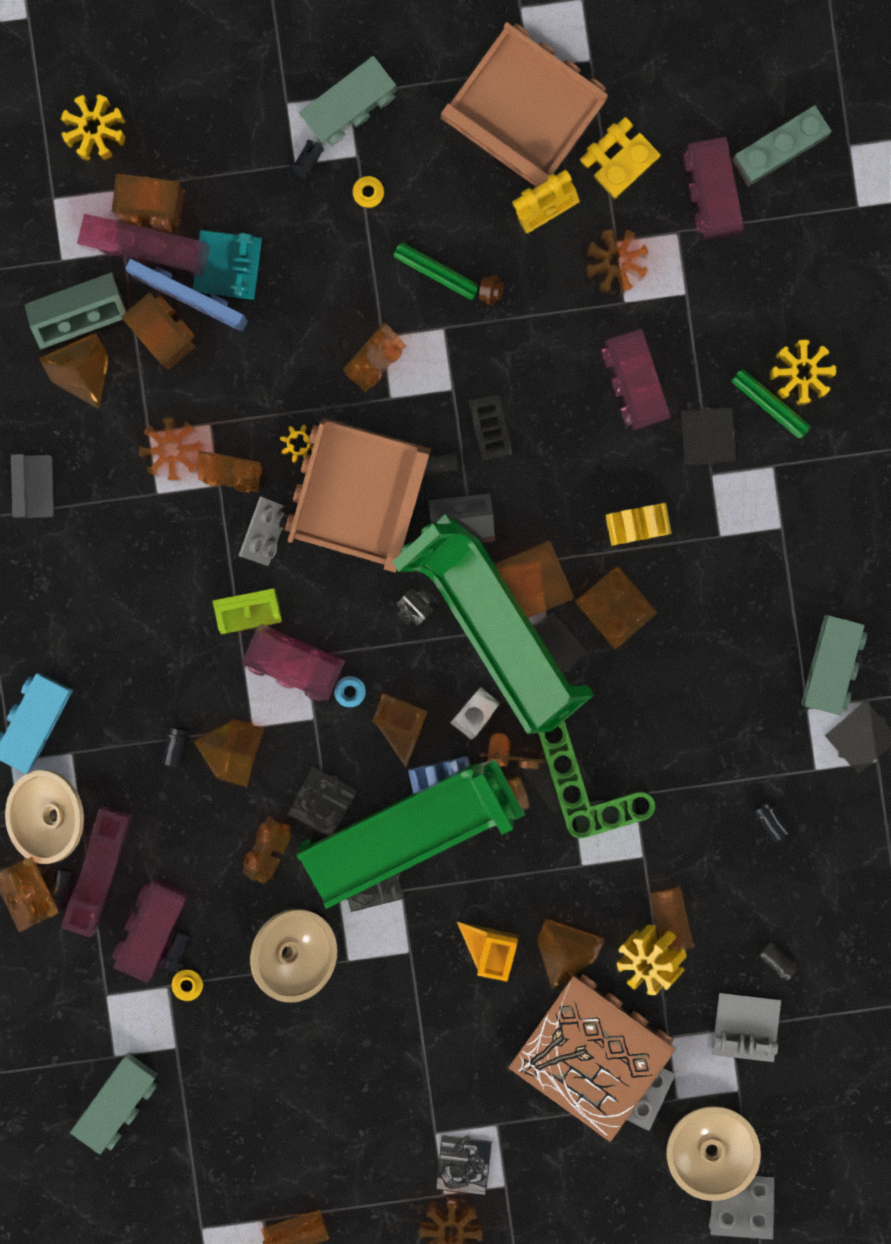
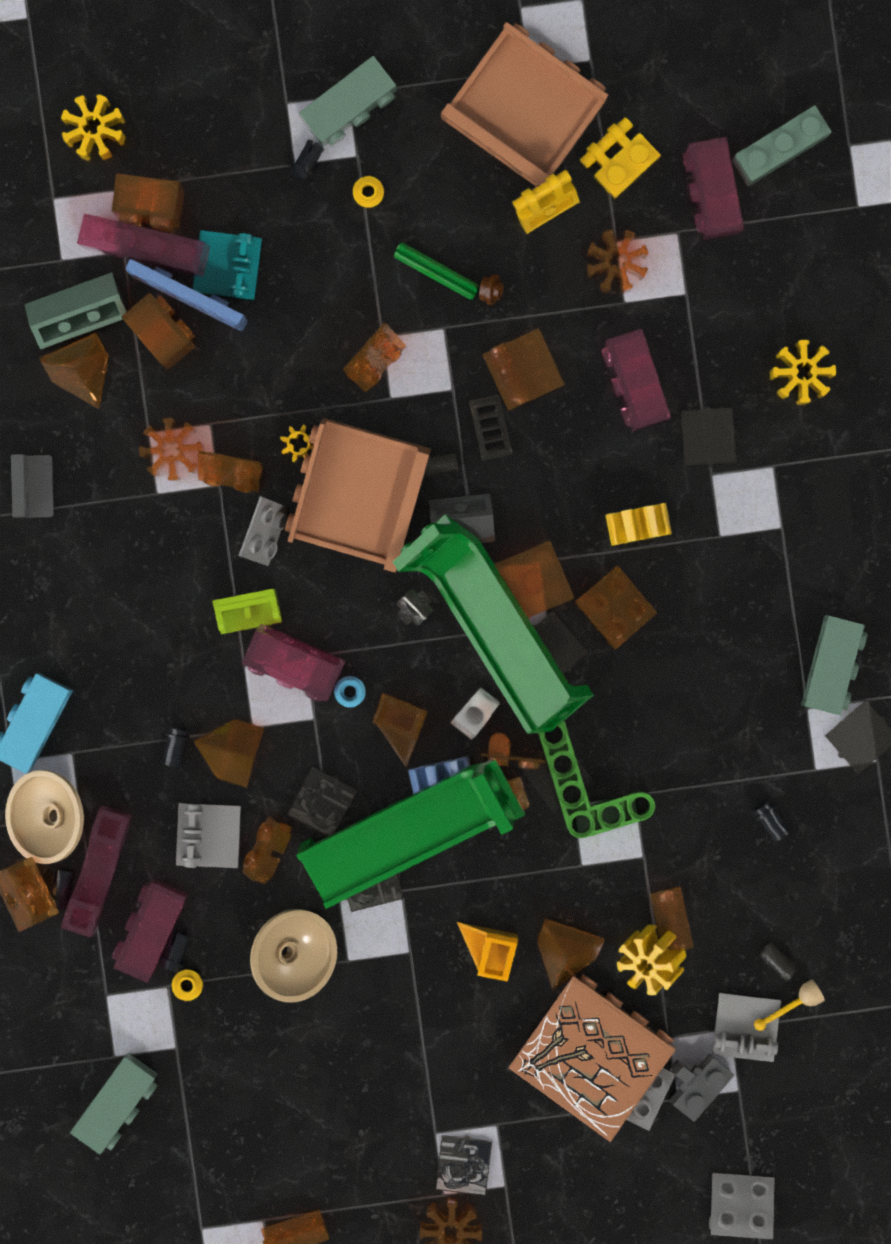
tan dish [666,1106,761,1201] -> none
green axle [732,369,810,438] -> none
none -> light grey hinge [176,803,241,868]
none -> clear orange hinge [482,329,565,411]
none -> dark grey hinge [669,1053,734,1122]
none -> hinge [754,979,825,1031]

